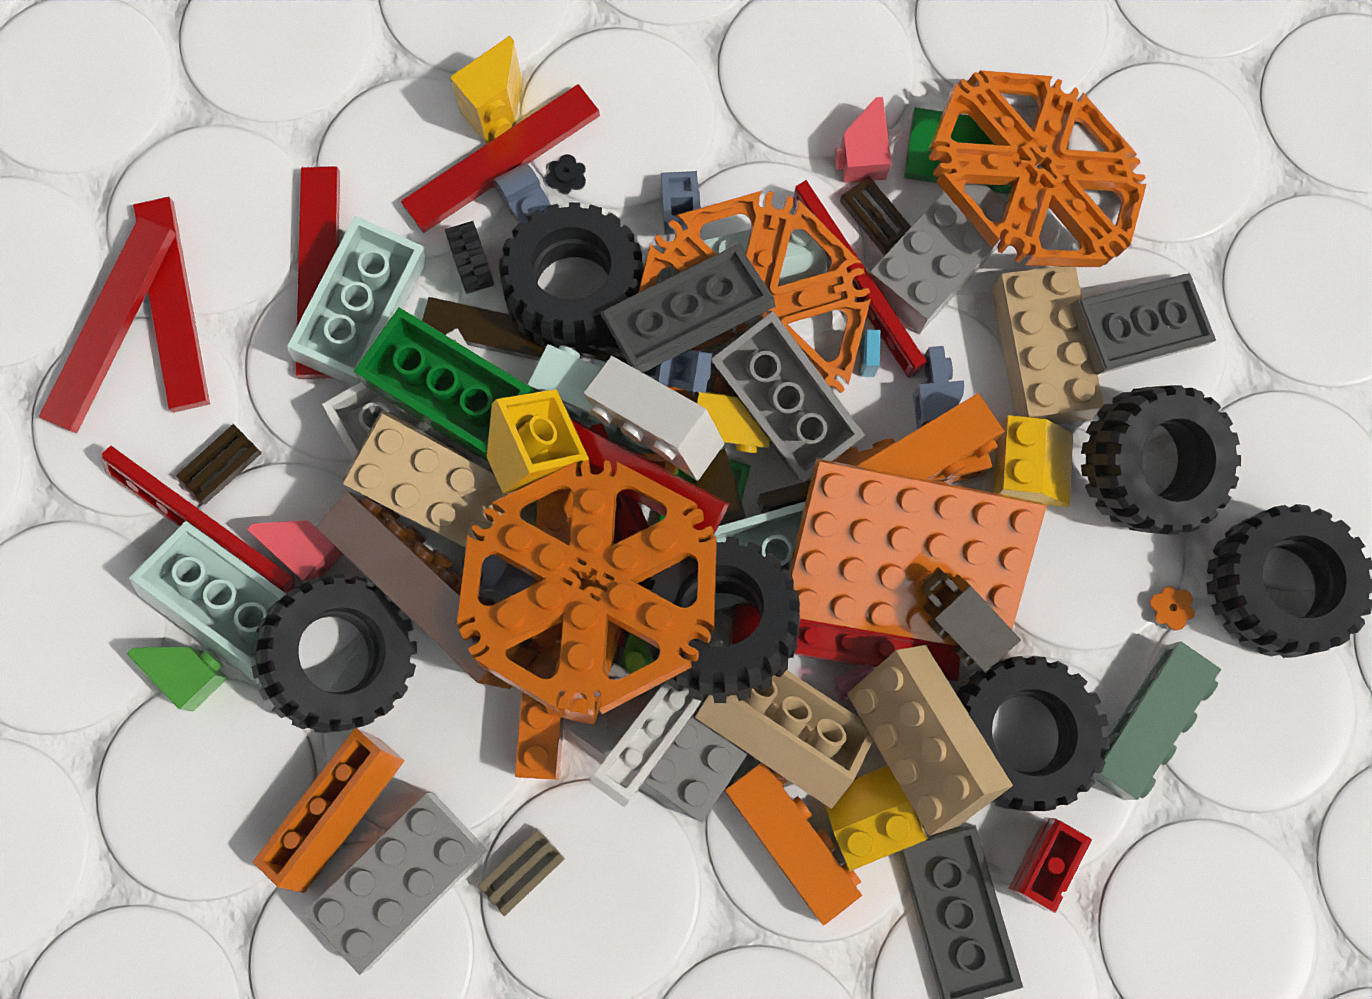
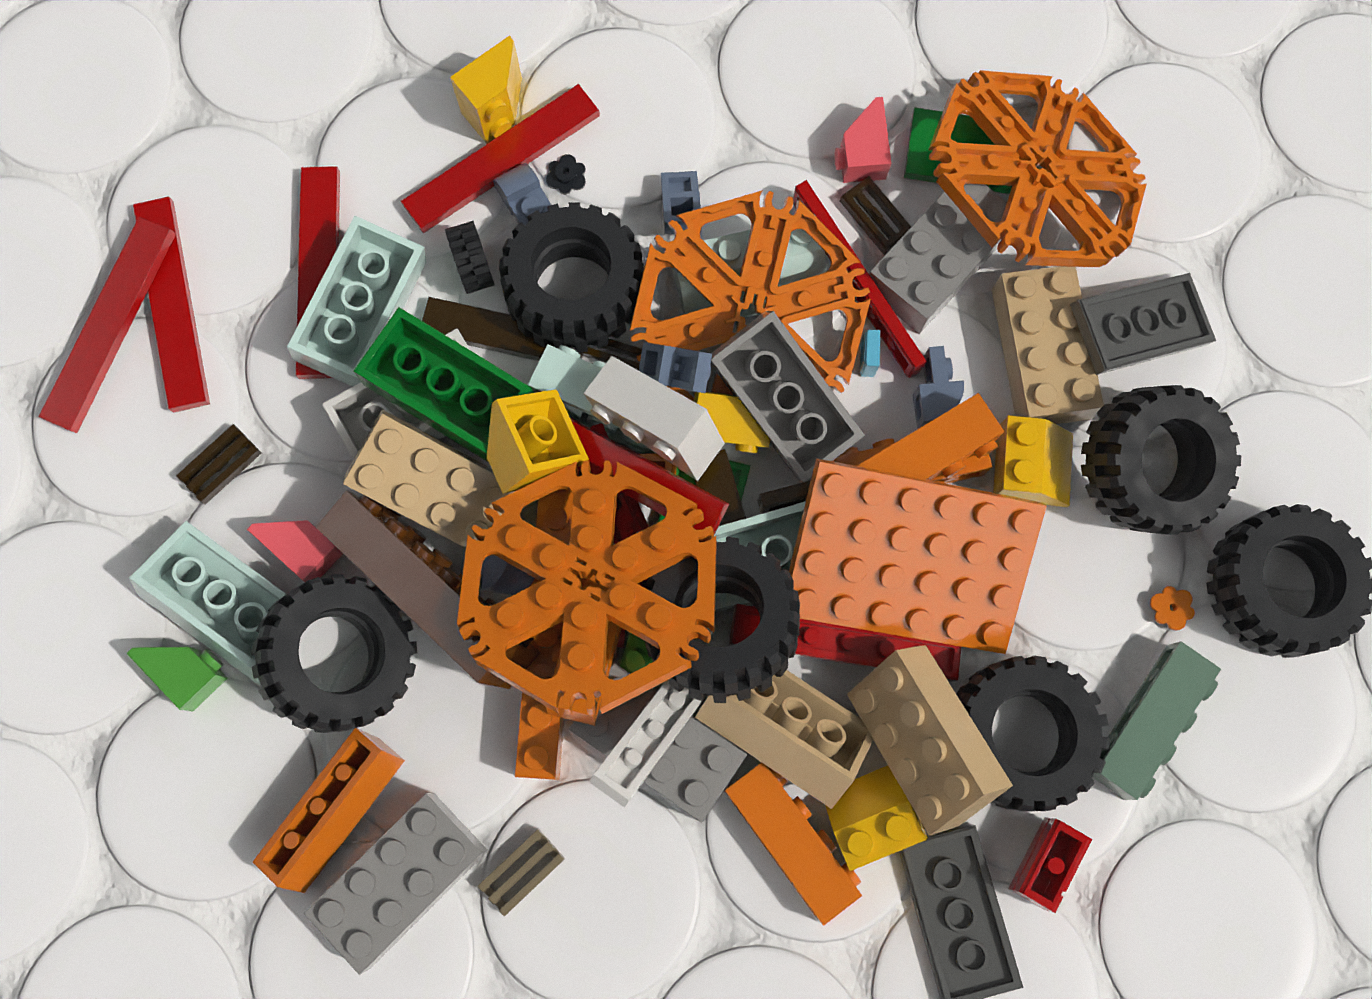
red tile [101,446,294,594] -> none
dark grey tile [600,244,776,373] -> none
clear pink tile [834,663,874,701] -> none
brick [918,567,1021,673] -> none

